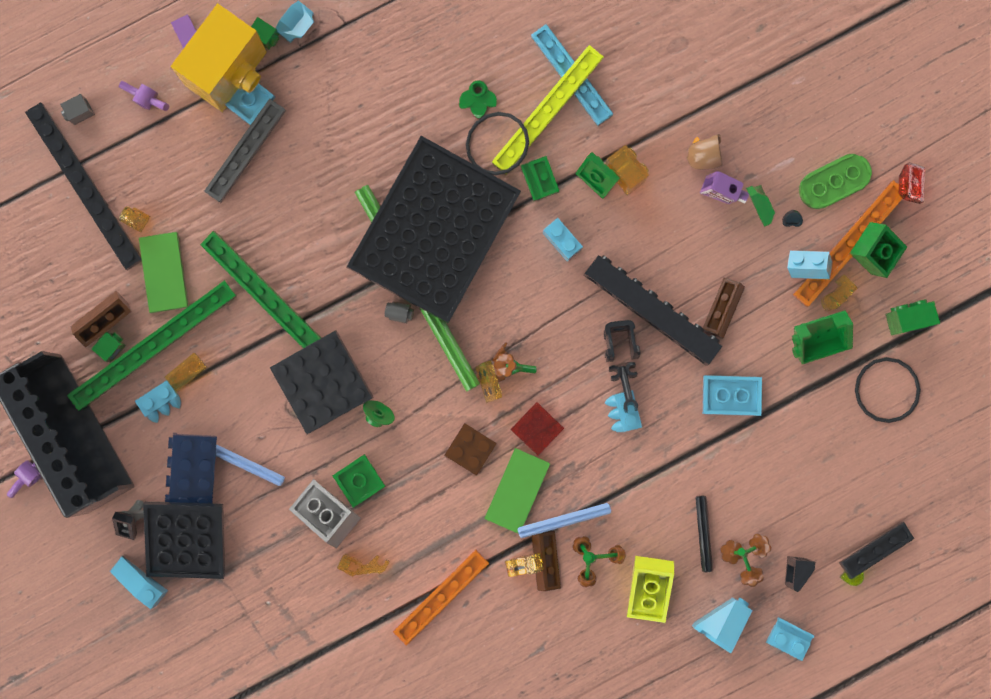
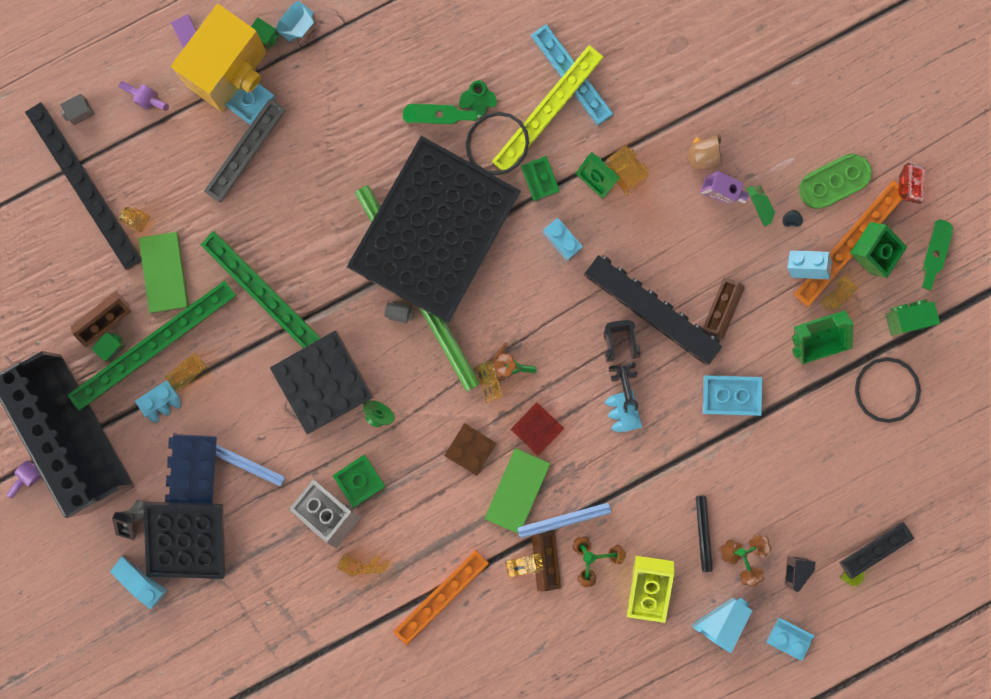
none -> green piece [403,104,477,125]
none -> green piece [921,219,953,291]

